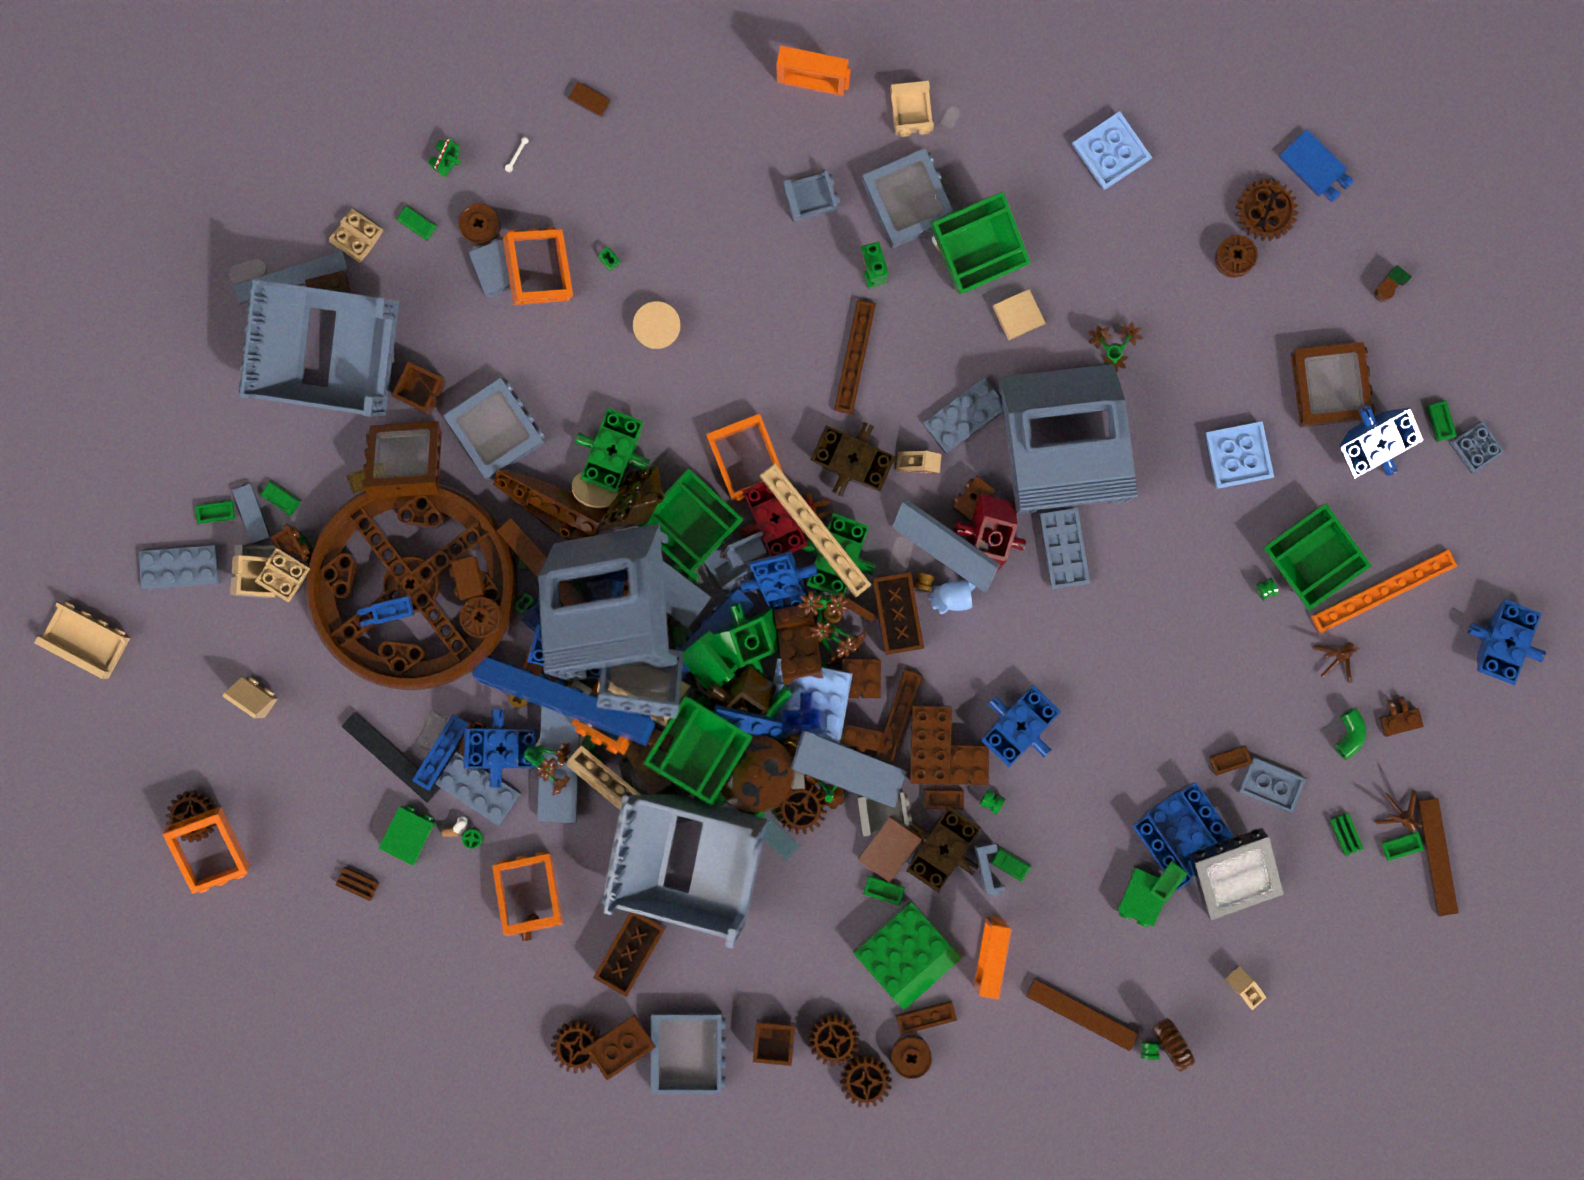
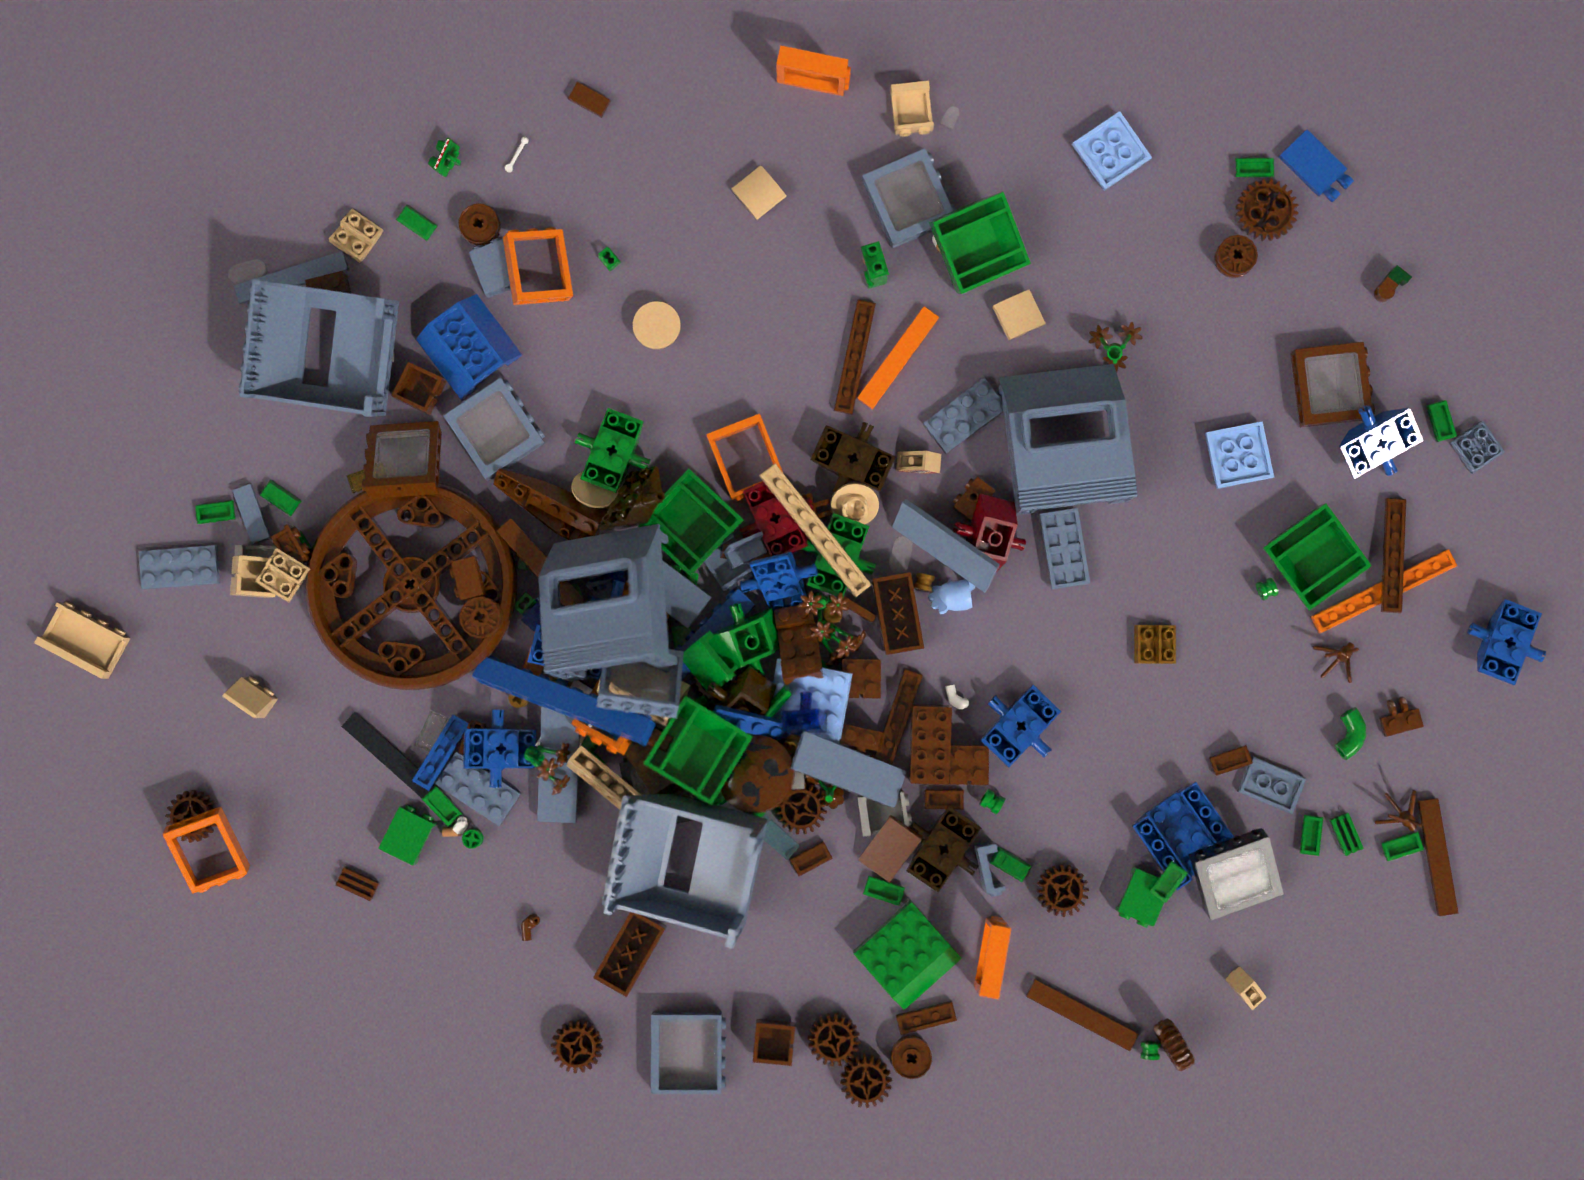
blue hinge [357,596,414,627] -> none
orange window [492,851,564,936] -> none
reddish brown tile [585,1014,656,1081] -> none
sand blue panel [783,170,840,222] -> none
none -> blue slope [416,294,522,400]
none -> green tile [422,786,462,826]
none -> tan slope [732,165,786,220]
none -> reddish brown tile [790,841,833,876]
none -> tan piece [831,483,879,524]
none -> orange tile [857,306,939,410]
none -> white arm [945,685,969,709]
none -> reddish brown gear [1036,864,1089,917]
none -> pearl gold slope [1134,625,1176,664]
none -> green tile [1235,158,1274,177]
none -> green tile [1300,815,1323,856]
none -> reddish brown tile [1381,498,1406,613]

